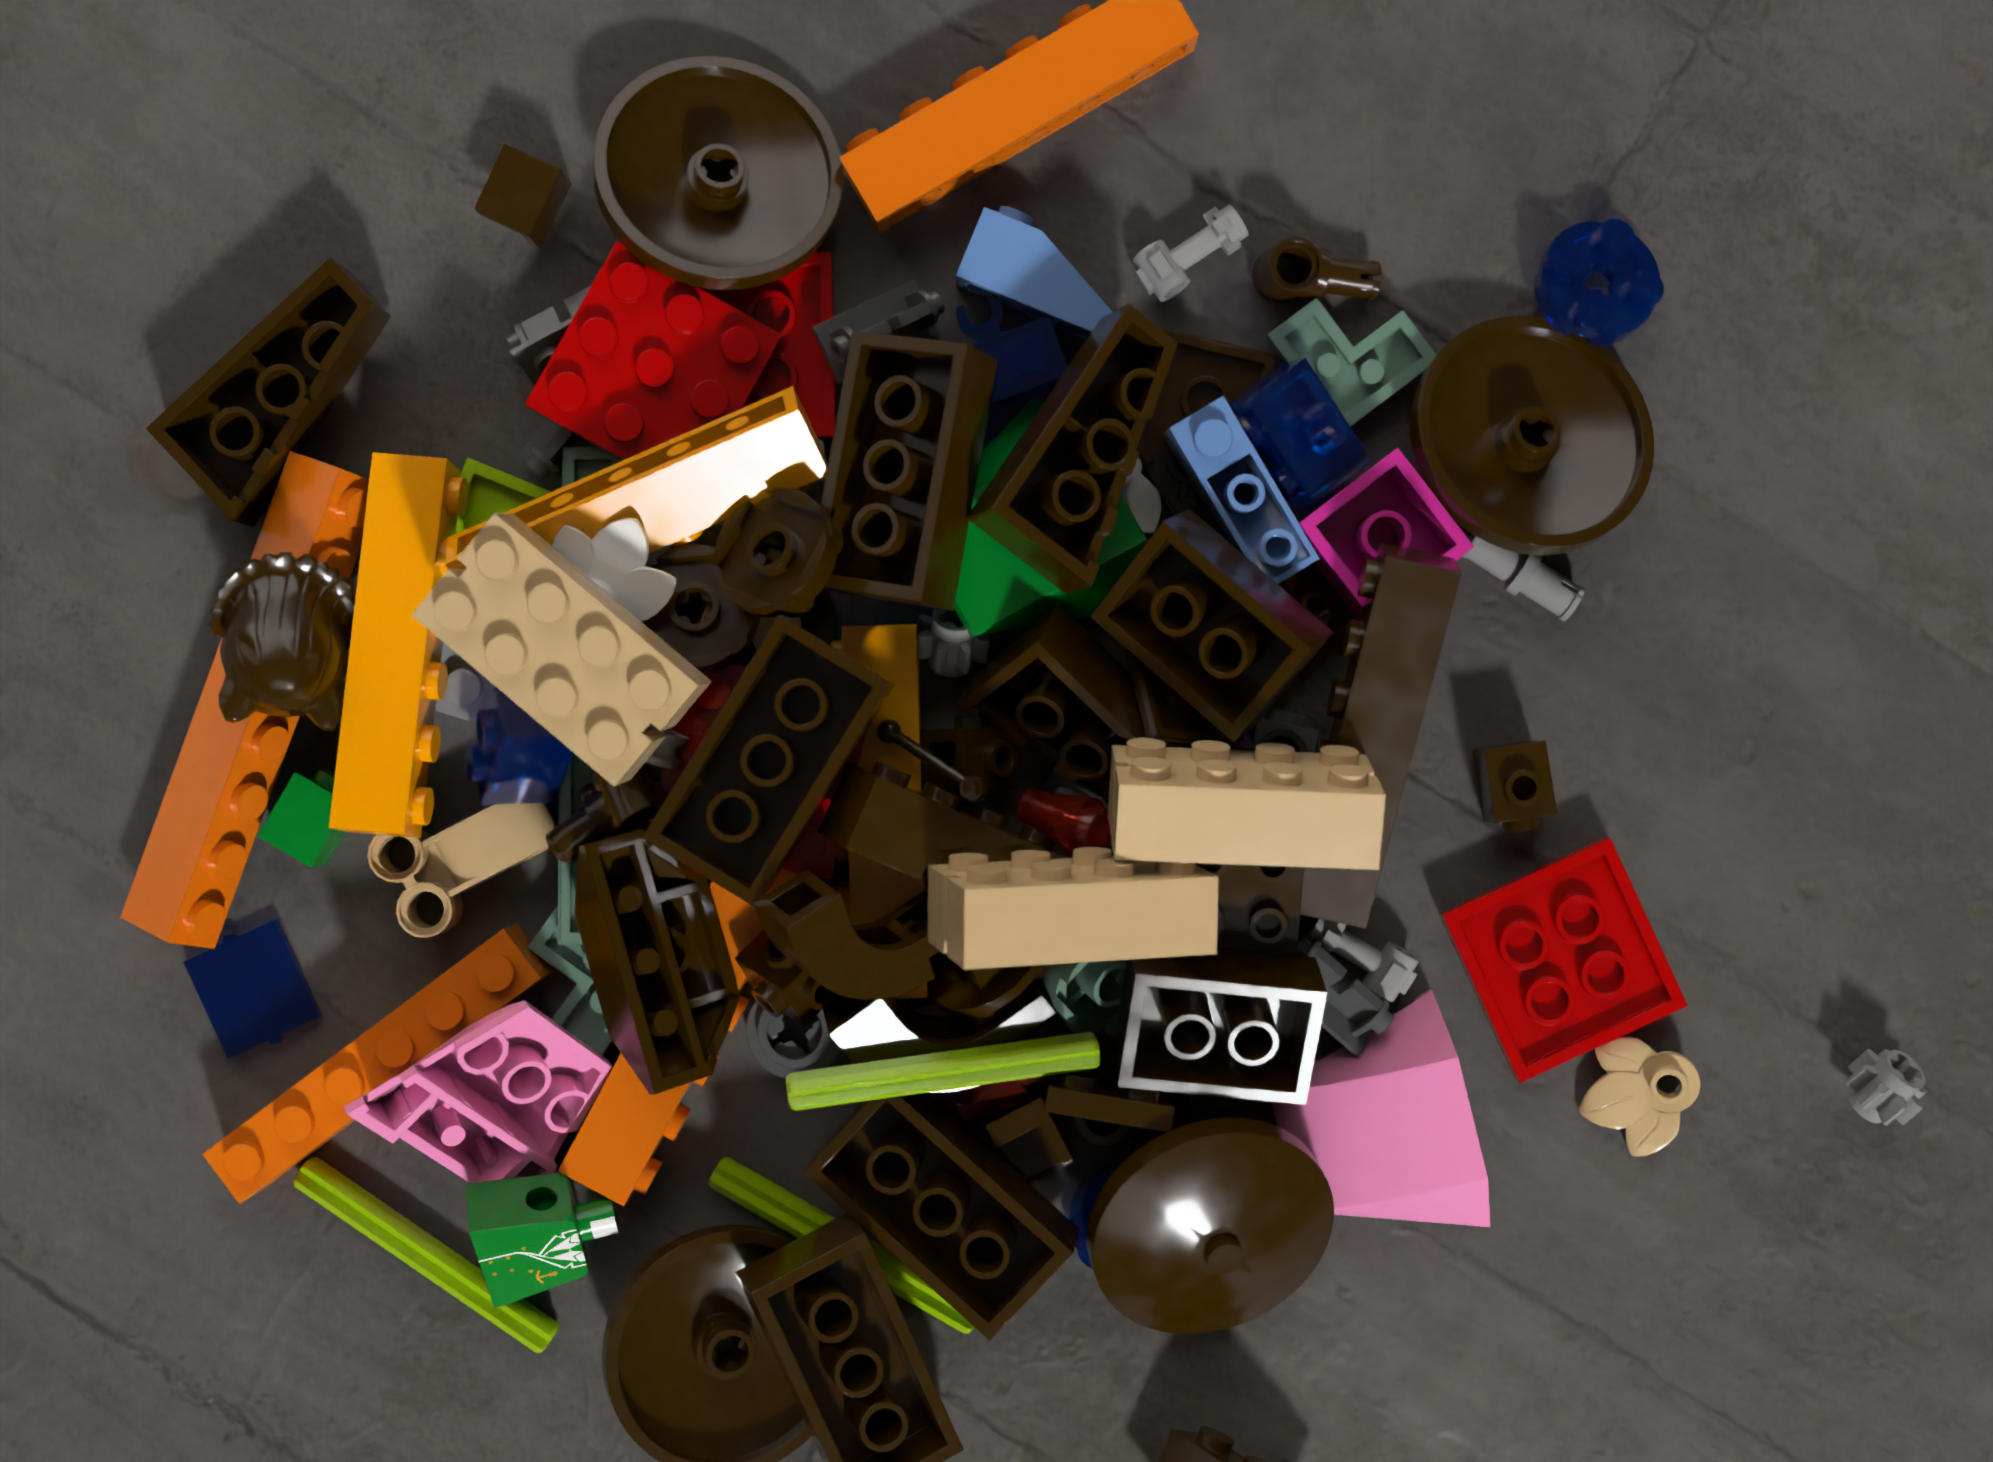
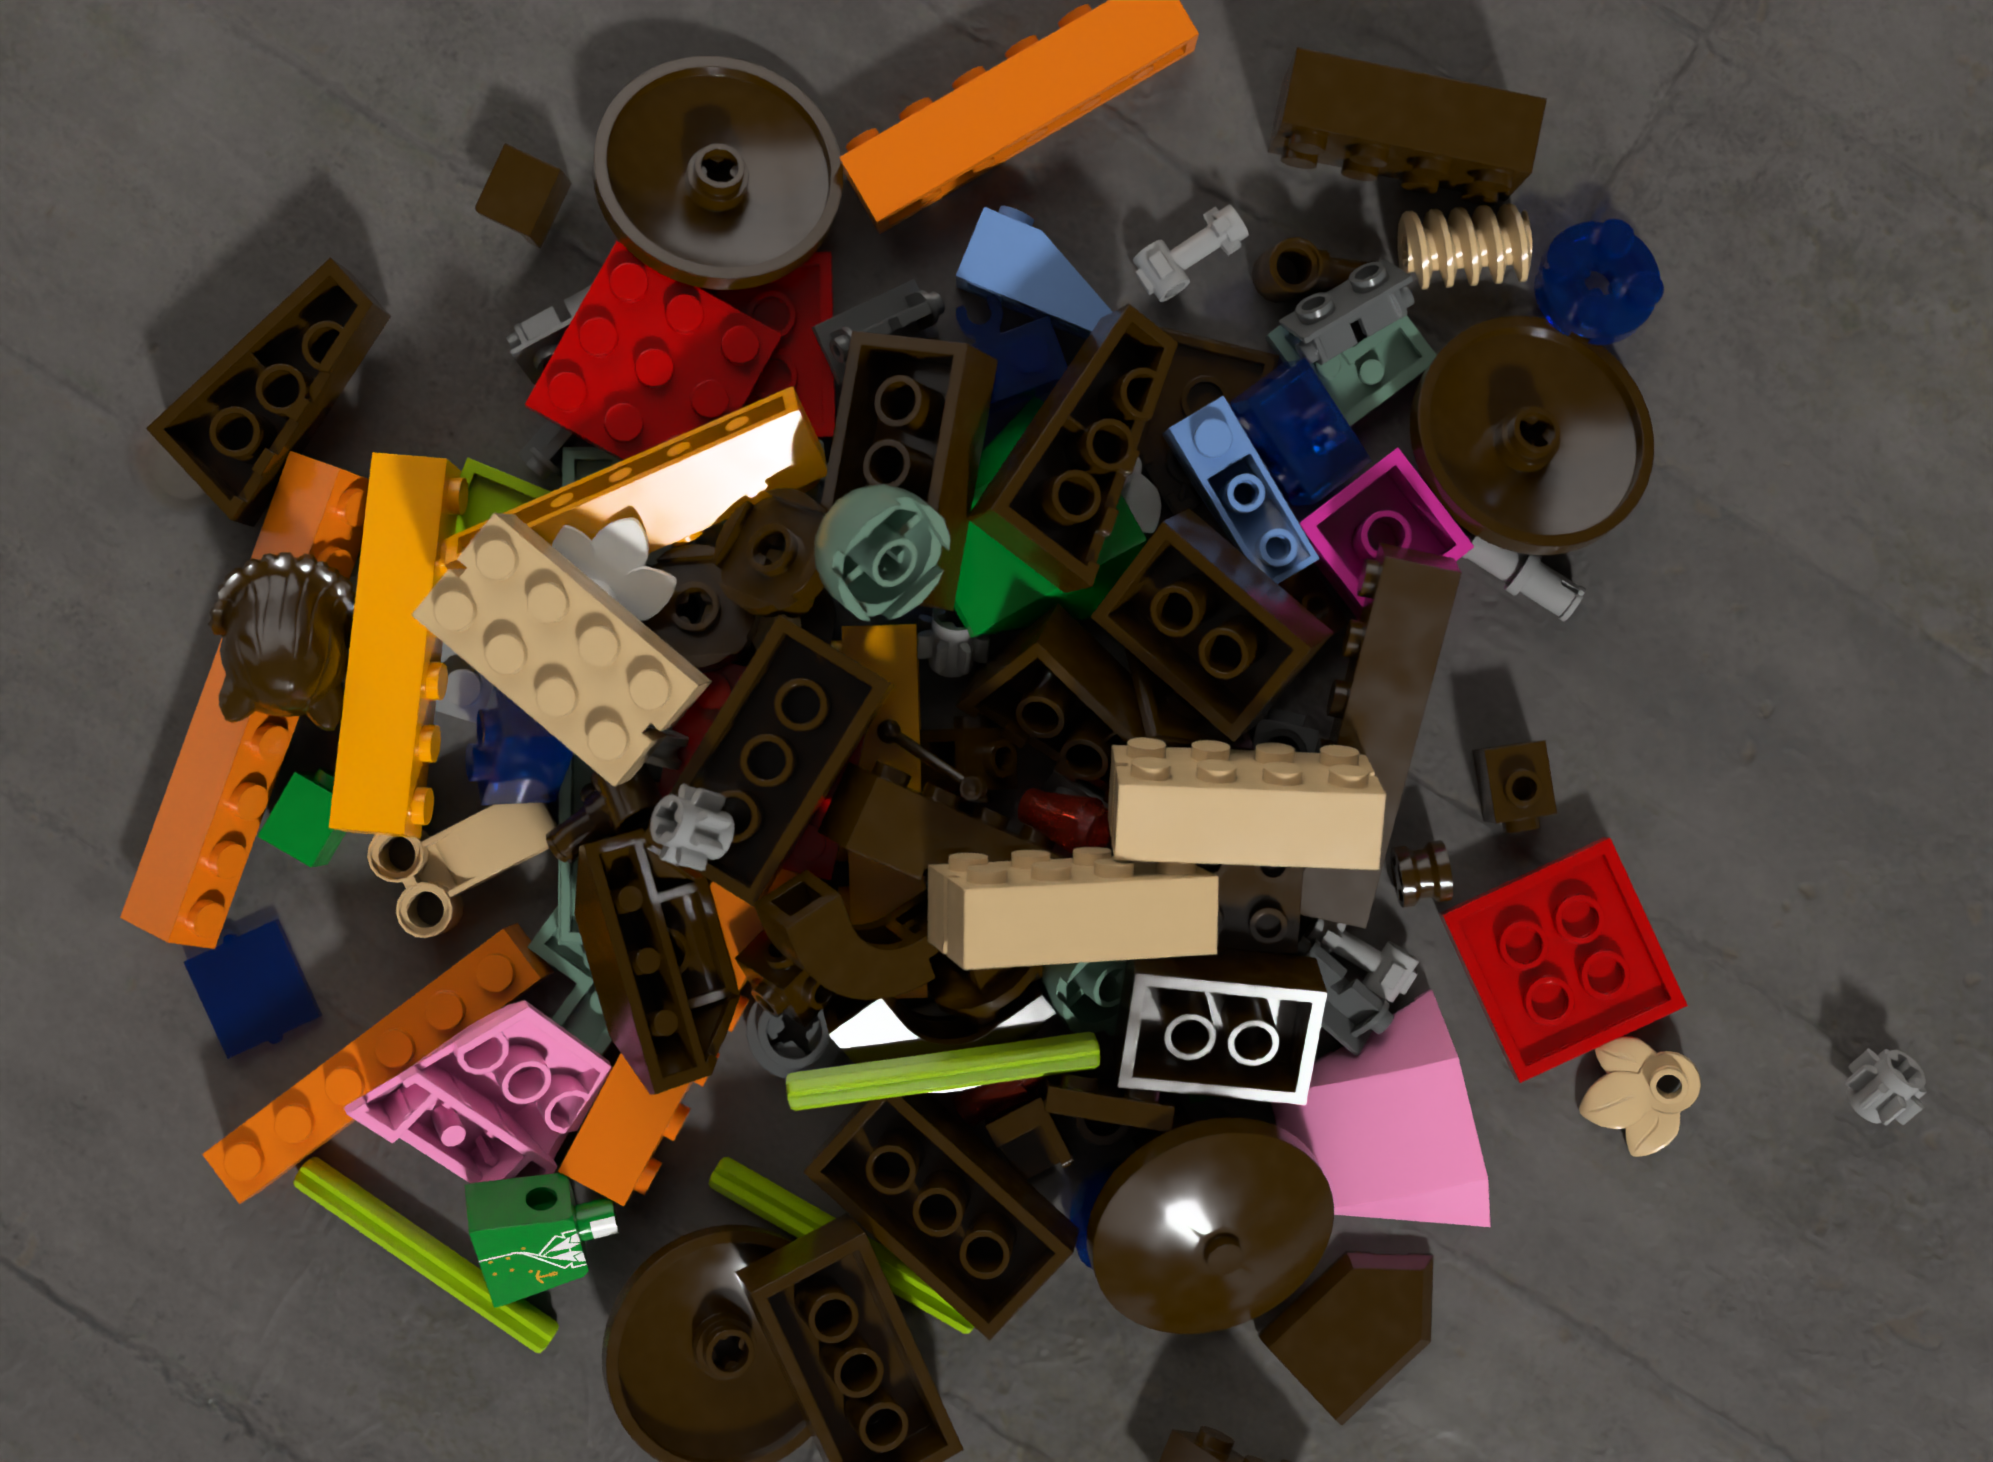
none -> light grey gear [650,784,734,871]
none -> sand green cylinder [814,485,950,621]
none -> dark brown tile [1257,1251,1434,1425]
none -> dark brown brick [1268,47,1547,206]
none -> dark grey hinge [1279,259,1414,366]
none -> dark brown wheel [1391,840,1453,908]
none -> tan piece [1398,203,1532,290]

